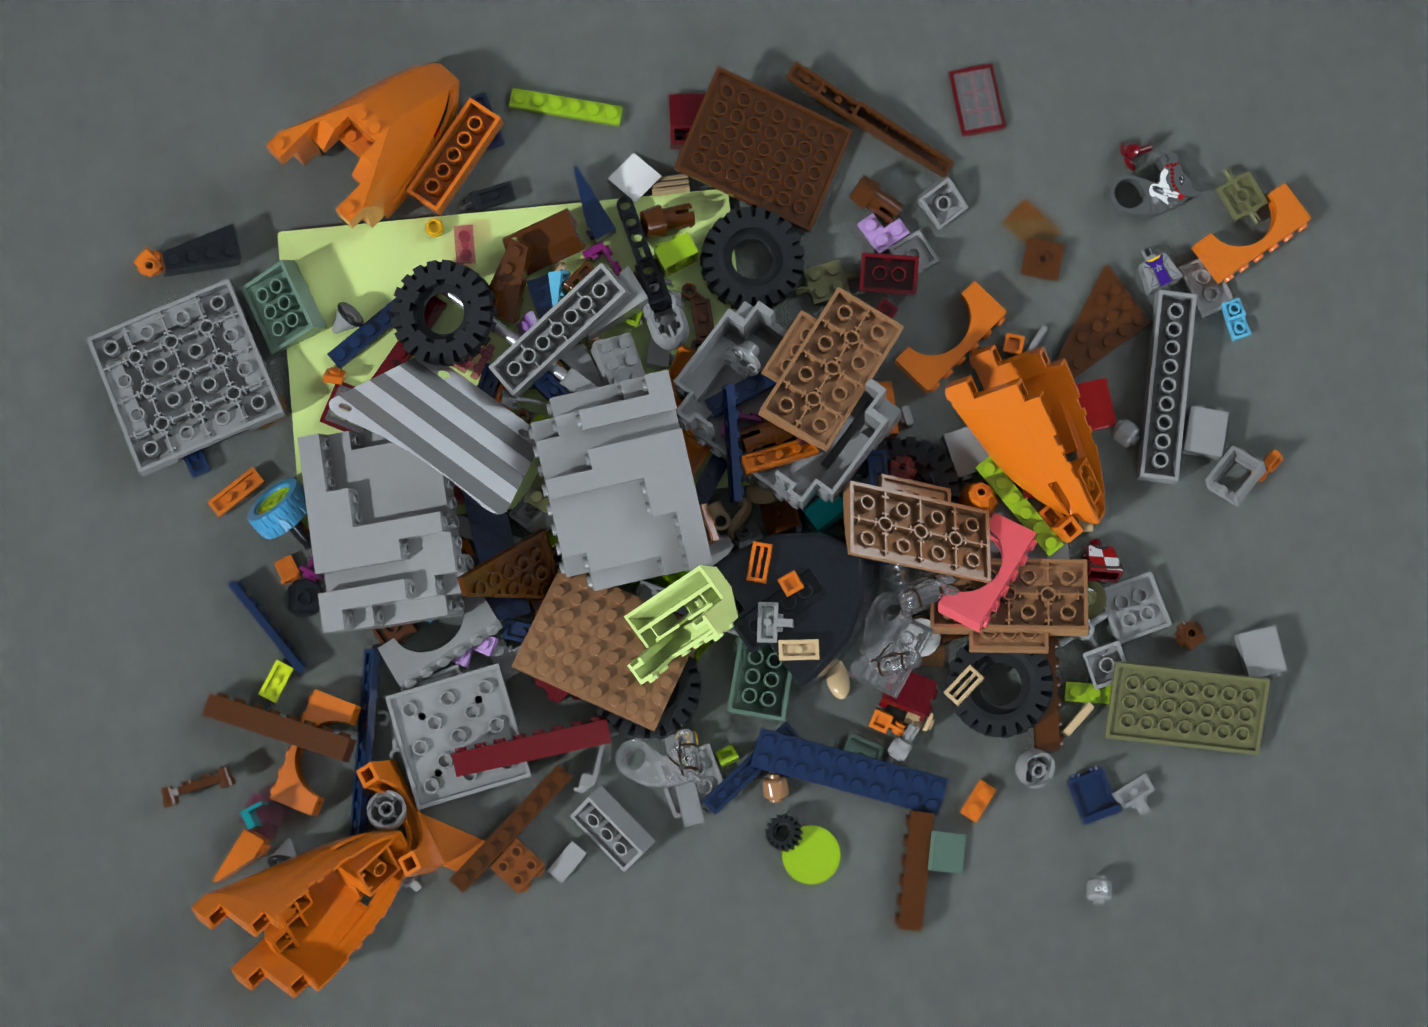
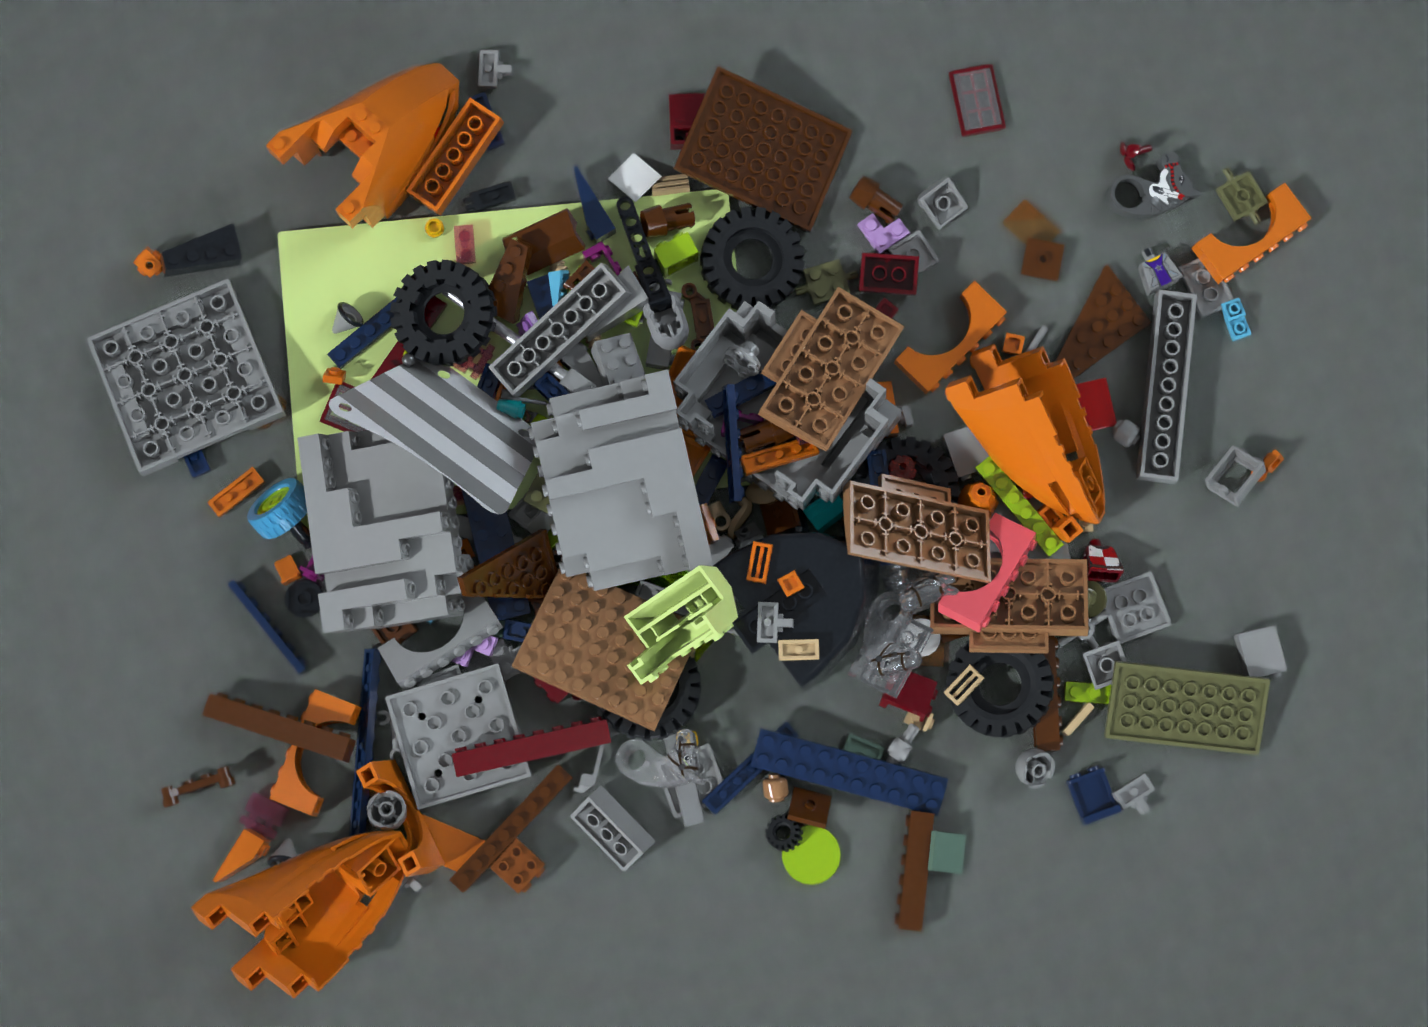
teal panel [240,801,269,830] -> none
sand green slope [241,260,327,355] -> none
neon yellow plate [258,660,295,703] -> none
lime plate [509,88,623,127] -> none
light grey slope [548,841,587,883] -> none
lime slope [715,744,740,768] -> none
sand green slope [727,637,792,722] -> none
reddish brown slope [786,61,954,178] -> none
tan arm [826,660,850,699] -> none
orange plate [868,707,907,736] -> none
orange plate [959,779,996,823] -> none
light grey head [1086,875,1112,905] -> none
reddish brown brick [1173,620,1207,651] -> none
light grey brick [1181,404,1229,460] -> none
none -> flat silver piece [402,350,416,367]
none -> light grey hinge [478,50,513,89]
none -> teal cone [496,399,526,419]
none -> reddish brown plate [787,786,832,829]

